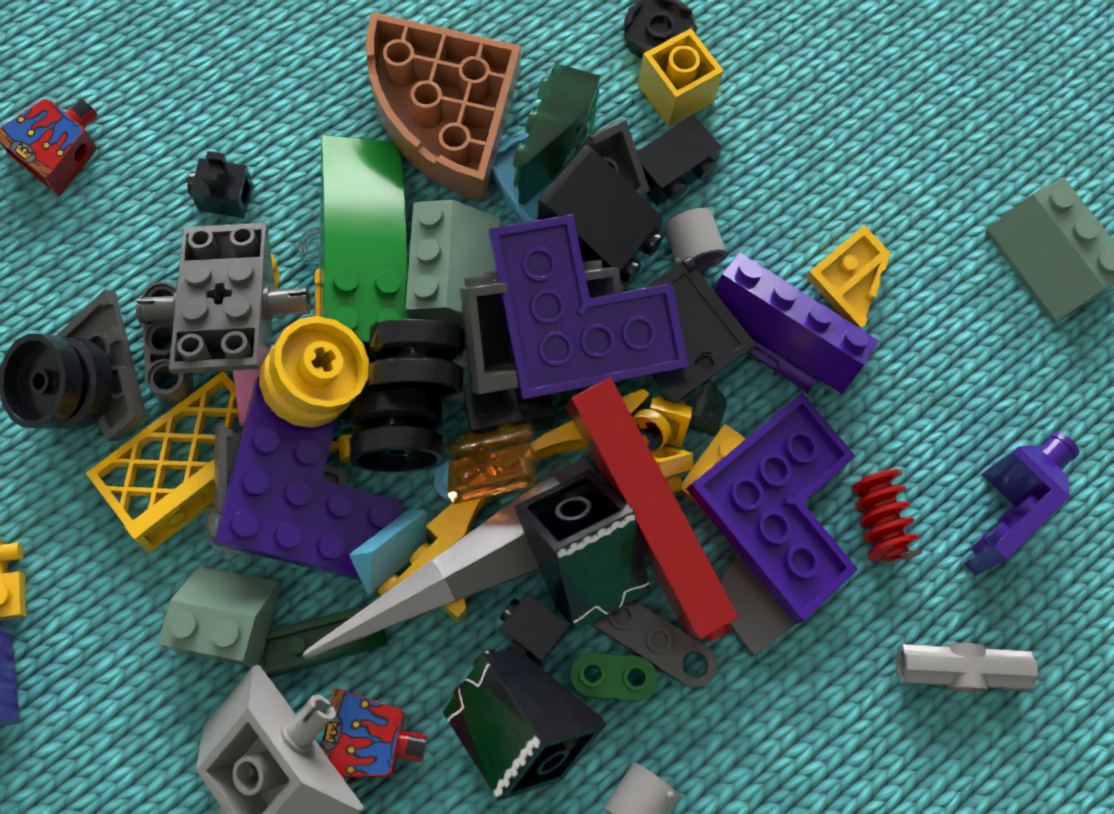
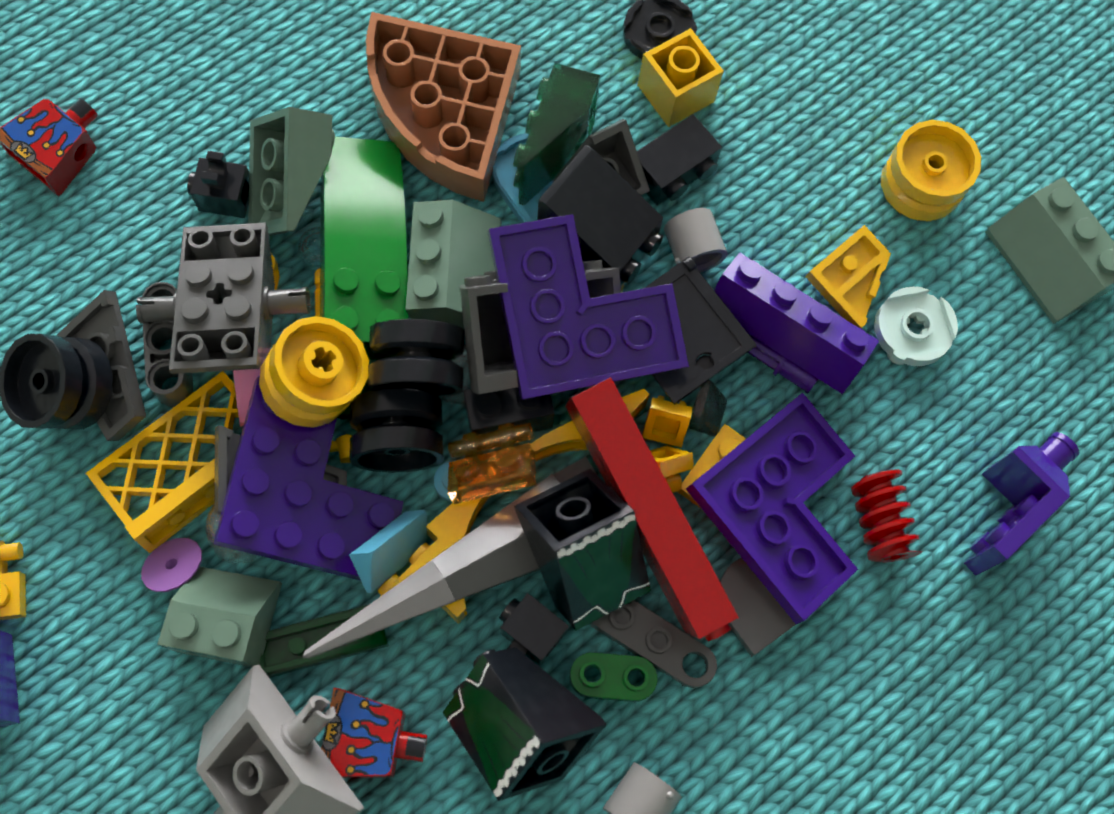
tile [633,409,671,452] -> none
light grey piece [896,643,1038,692] -> none
none -> medium lavender piece [141,538,202,592]
none -> sand green slope [248,107,335,236]
none -> light aqua plate [874,287,958,366]
none -> yellow wheel [881,120,981,222]

